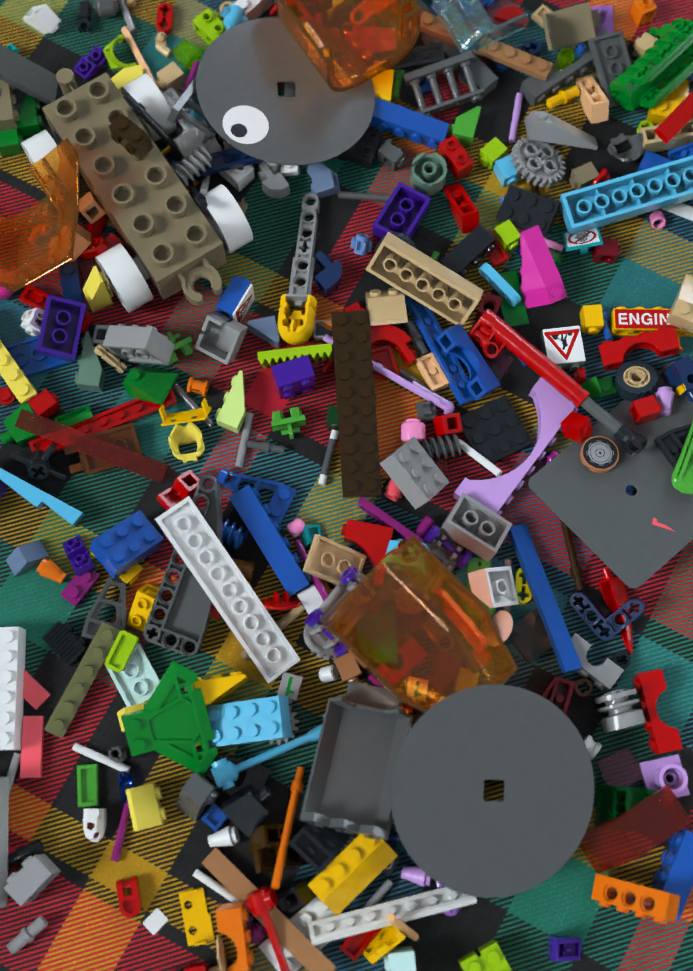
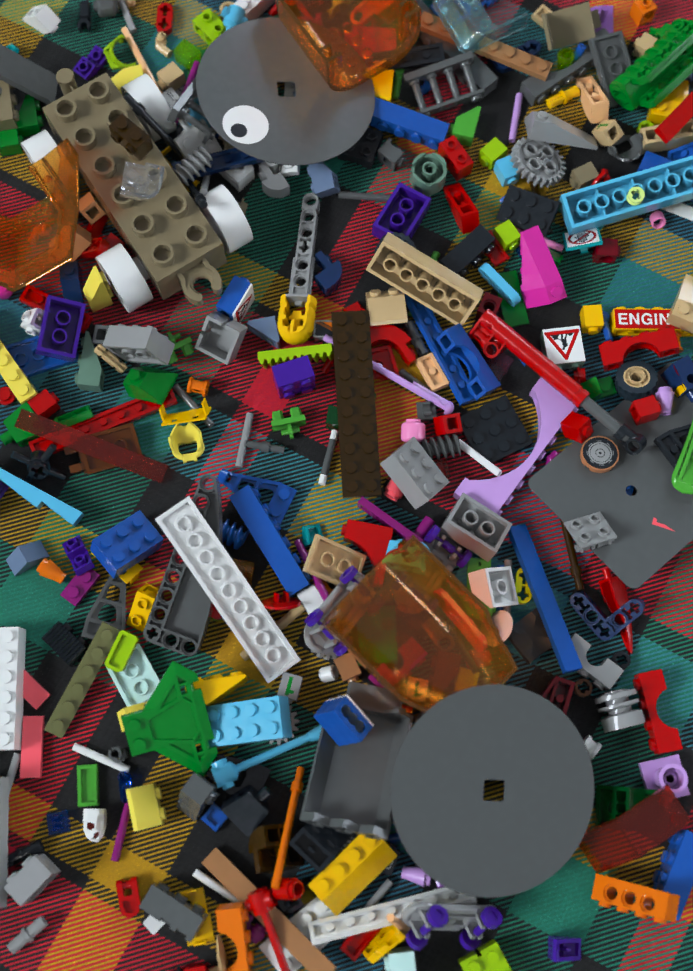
red brick [156,470,200,511] -> none
white cone [208,825,240,848] -> none
yellowish green slope [215,370,246,433] -> none
bright pink piece [286,518,306,538] -> none
medium blue gear [350,233,373,255] -> none
red tile [494,6,528,28] -> none
clear pink piece [596,748,643,787] -> none
none -> clear blue tile [46,810,71,835]
none -> clear brick [119,161,165,201]
none -> dark grey wedge [139,882,208,943]
none -> red brick [272,877,304,900]
none -> blue piece [313,694,374,746]
none -> piece [402,903,503,951]
none -> light grey hinge [564,512,617,553]
none -> tan brick [591,120,624,146]
none -> yellowish green bush [626,187,645,206]

